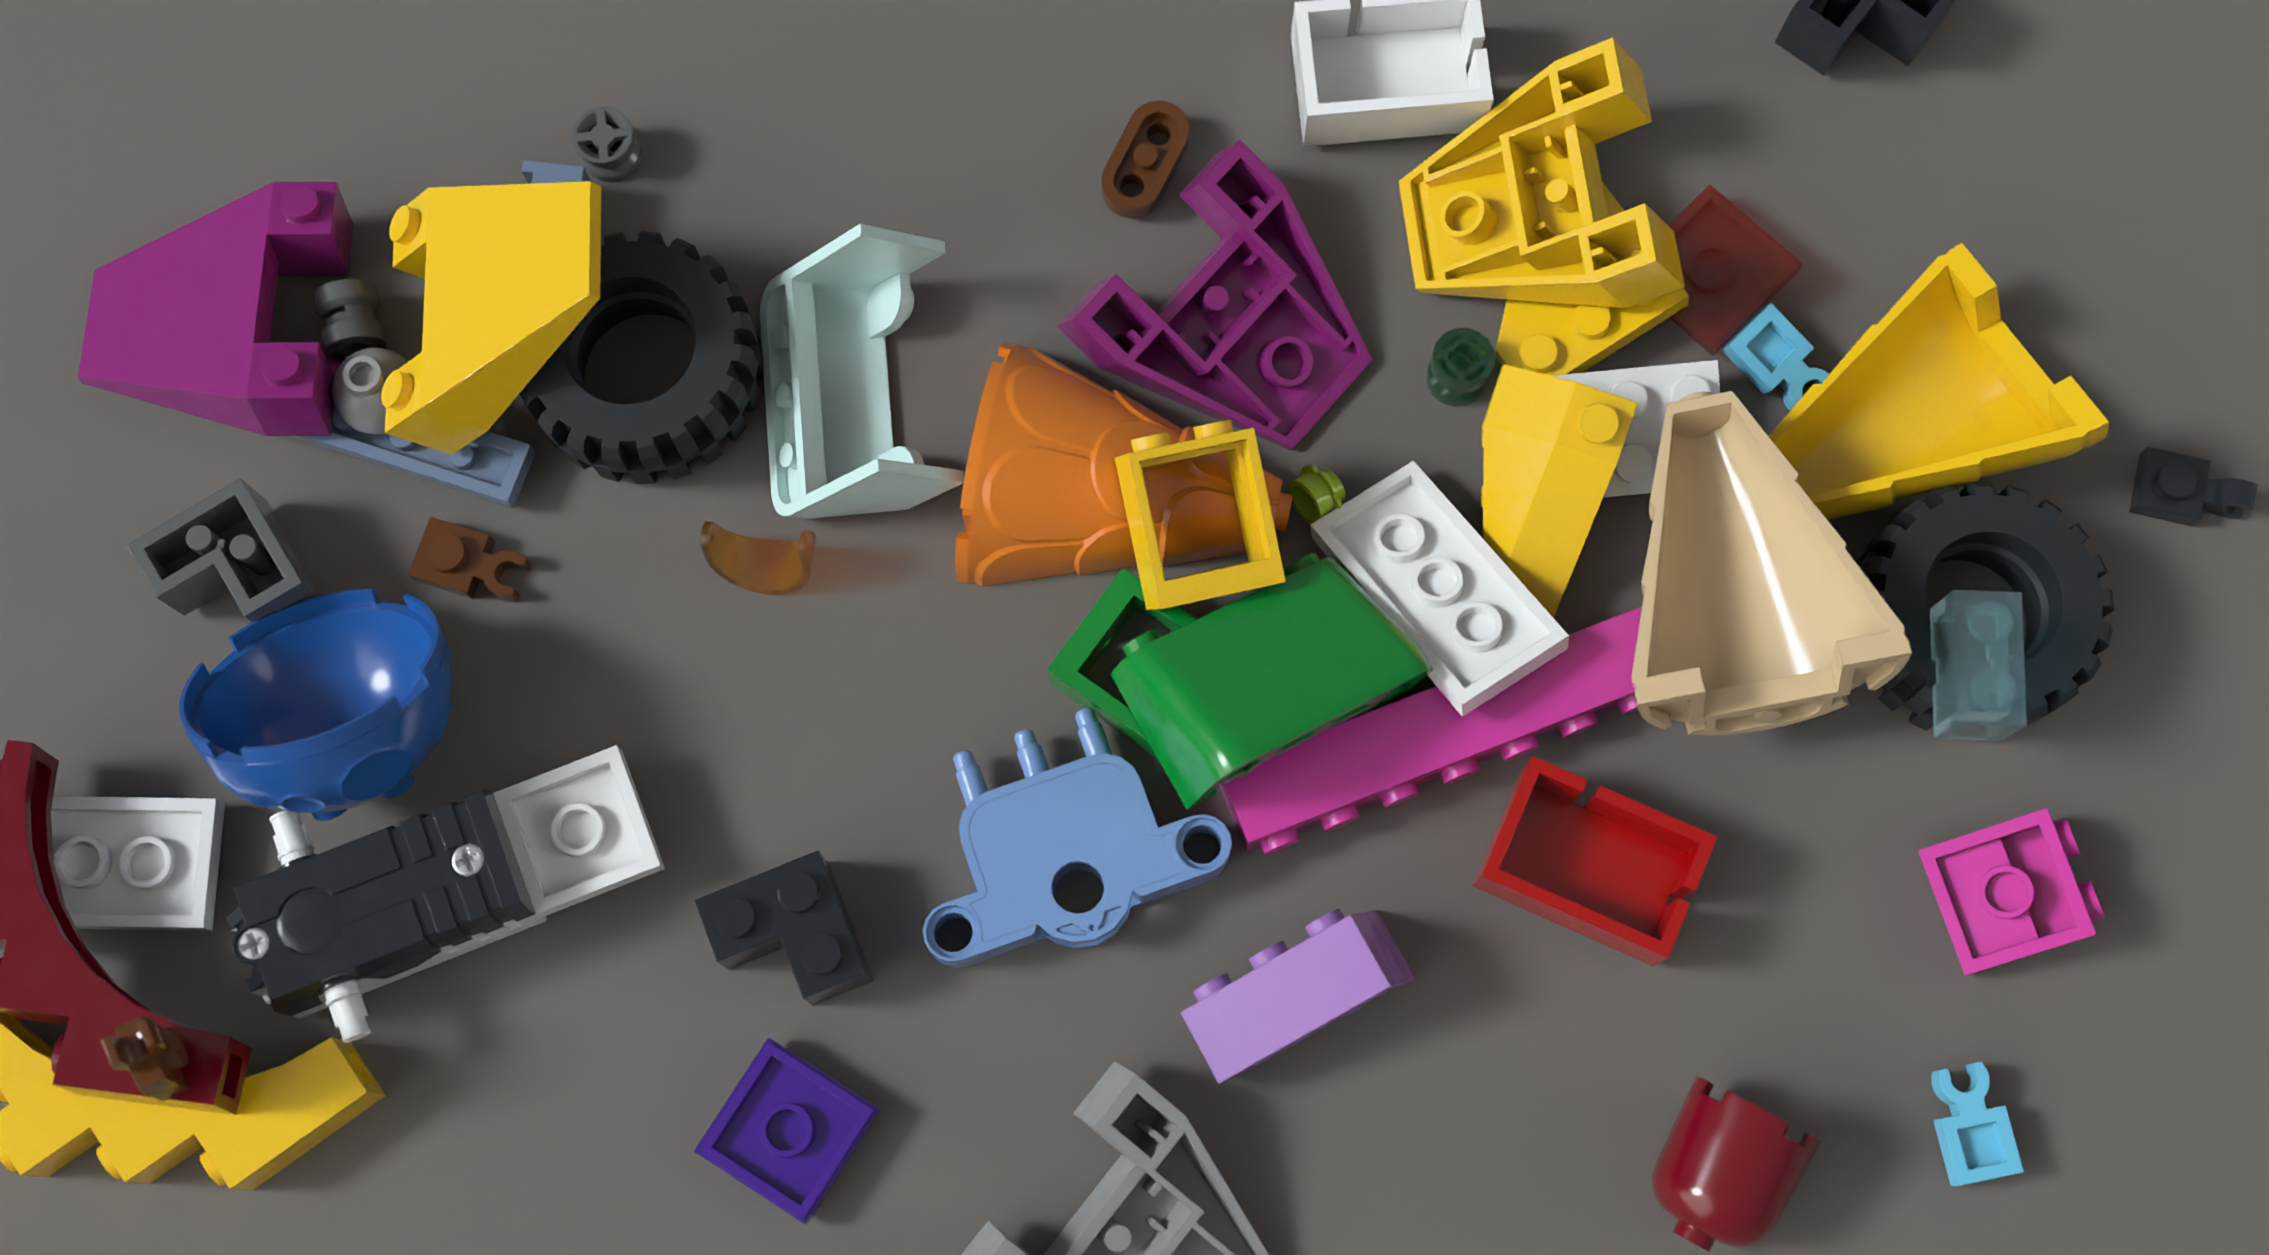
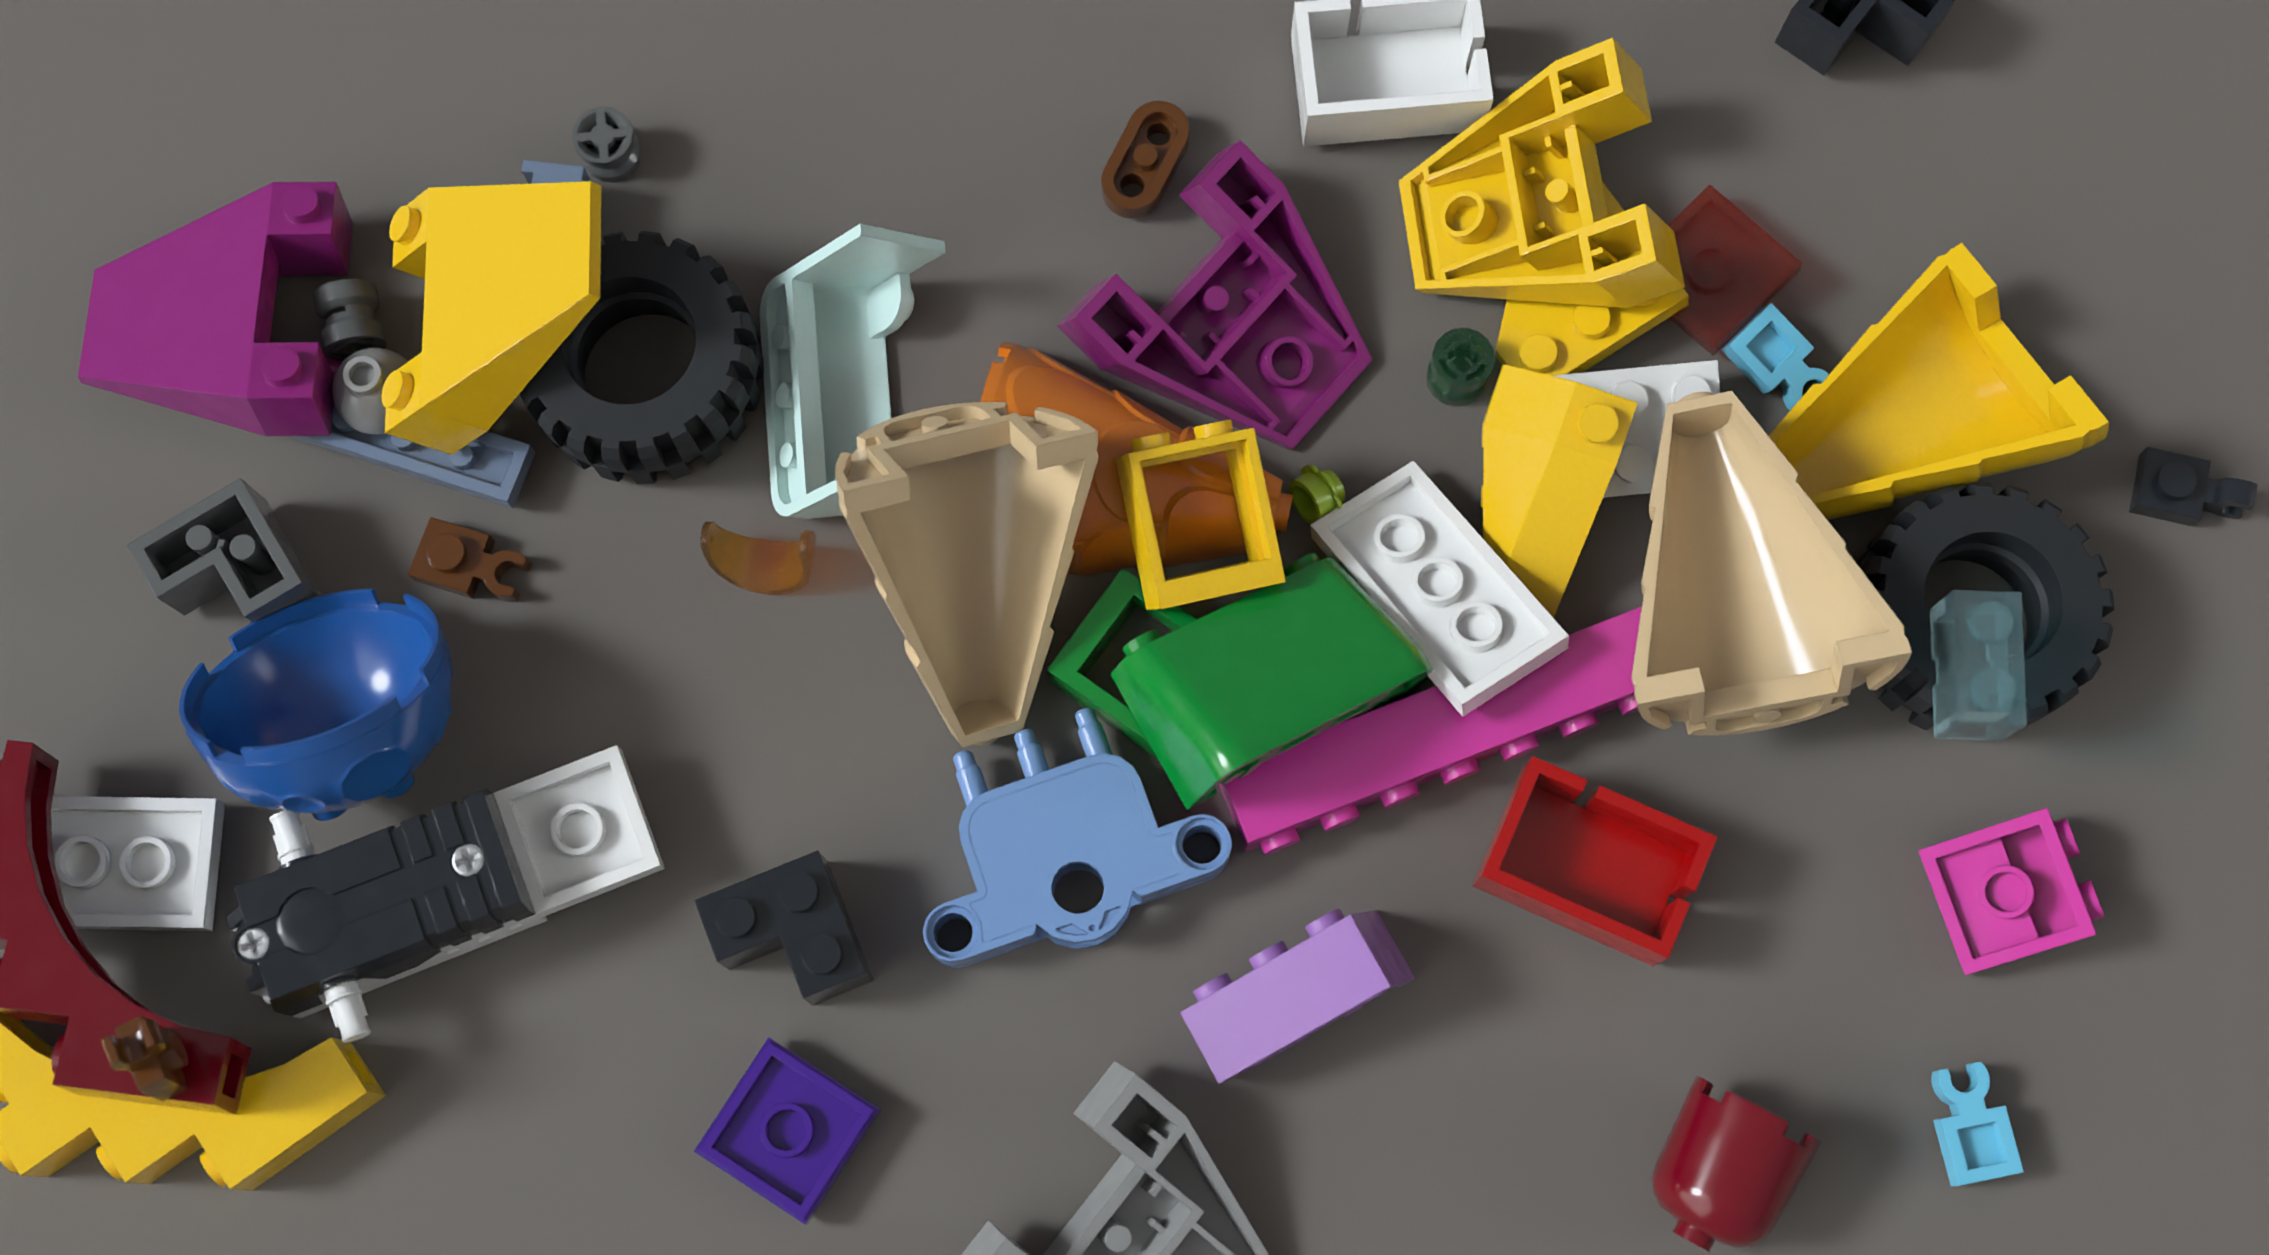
none -> tan cone [835,402,1099,747]

